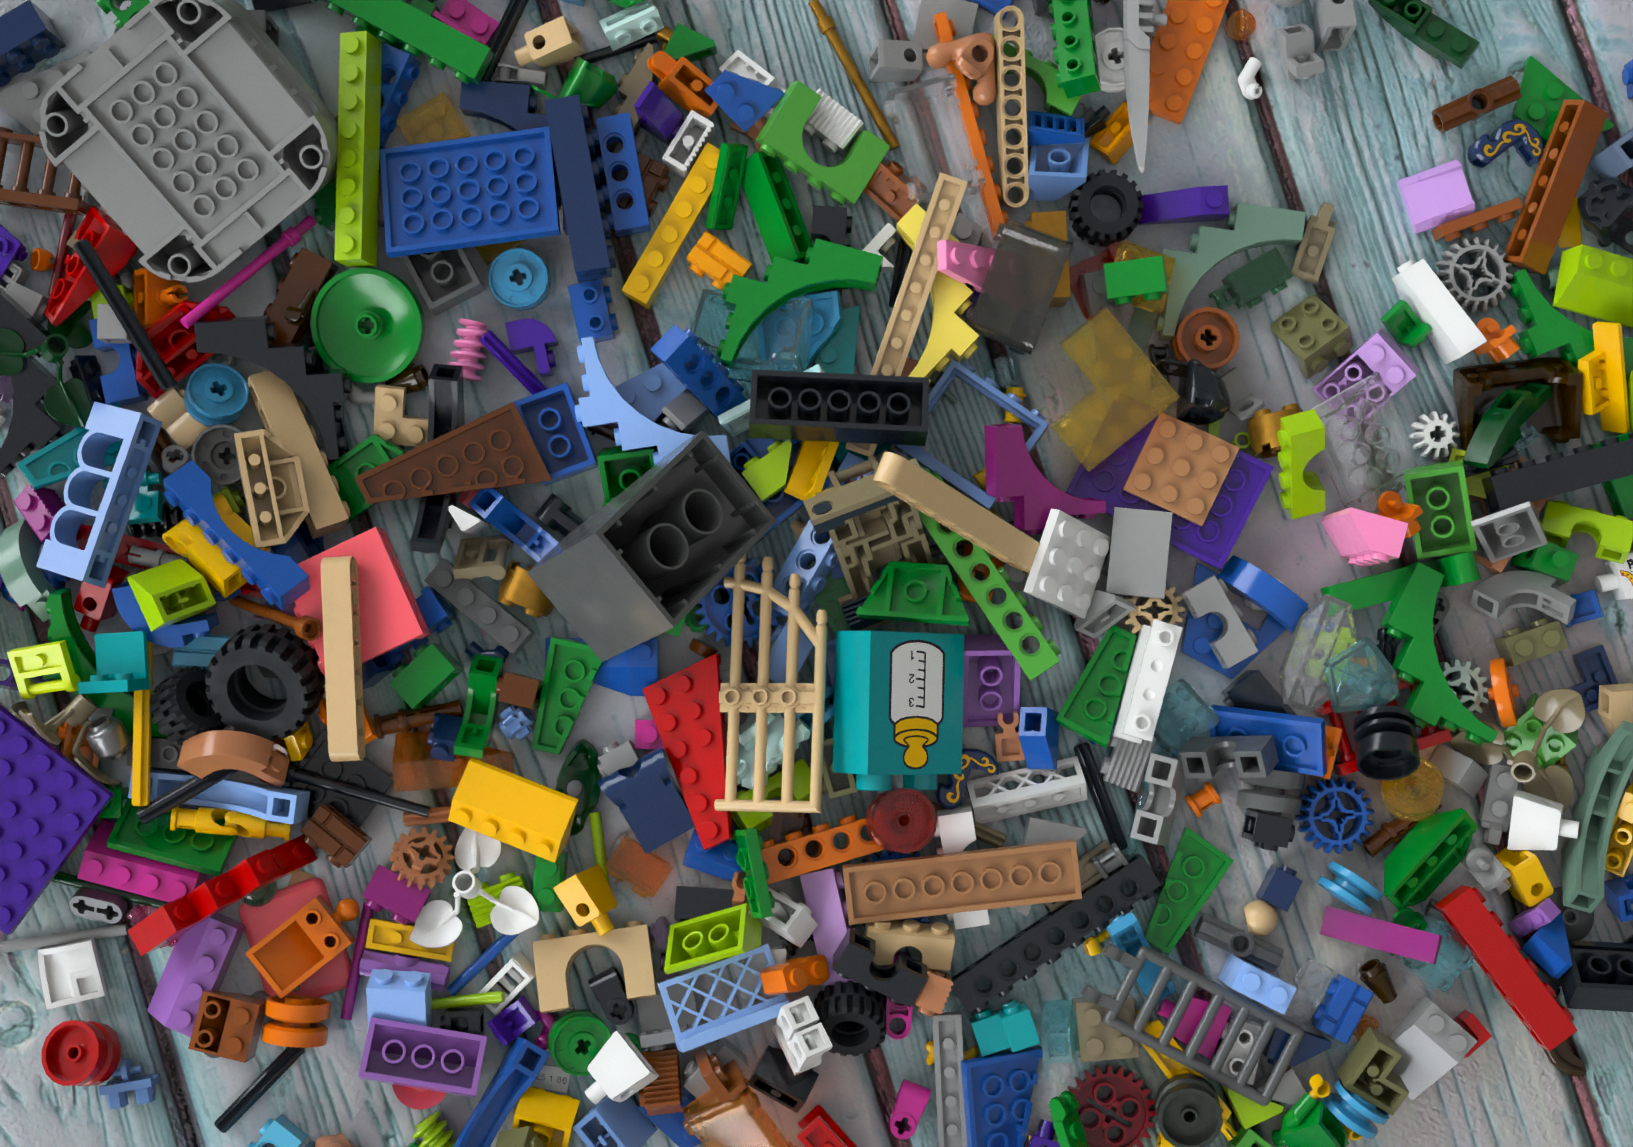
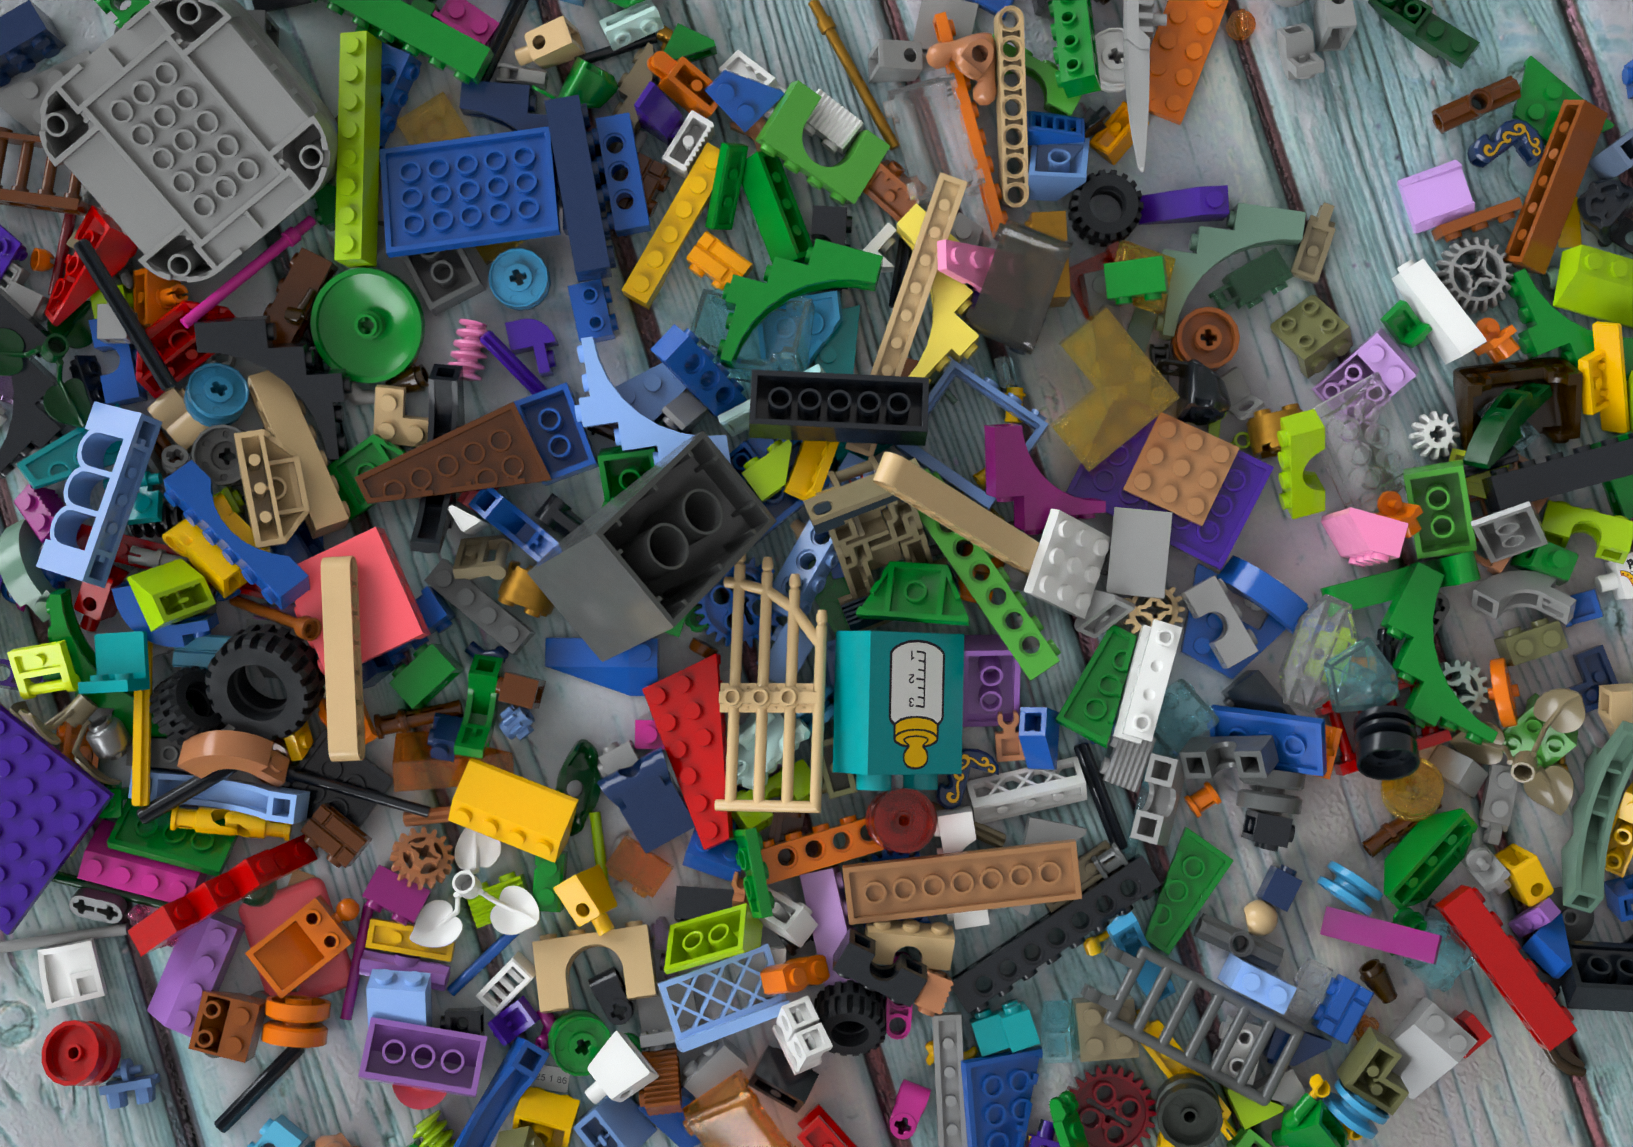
lime bar [432,991,505,1010] -> none
green wing [531,636,603,755] -> none
dark orange bracket [694,1047,747,1104] -> none
dark pink torso [1157,995,1232,1060] -> none
white arm [1238,57,1262,100] -> none
blue gear [1295,776,1374,854] -> none
white torso [1507,790,1580,850] -> none

